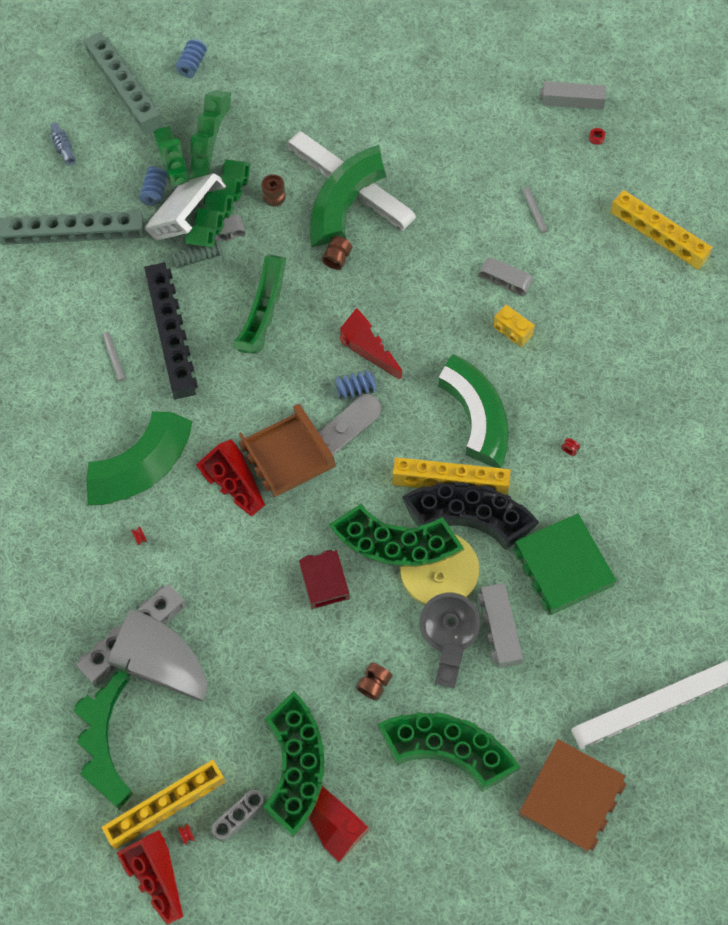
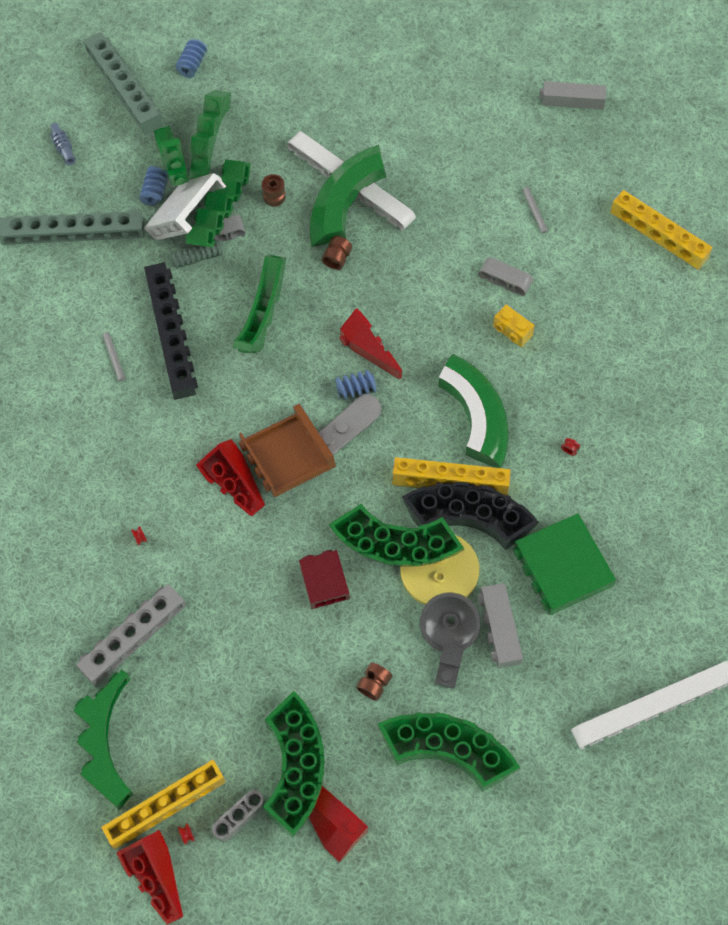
green brick [86,411,192,505] -> none
light grey panel [108,609,208,701] -> none
dark orange panel [518,739,626,854] -> none
red bush [589,128,605,145] -> none

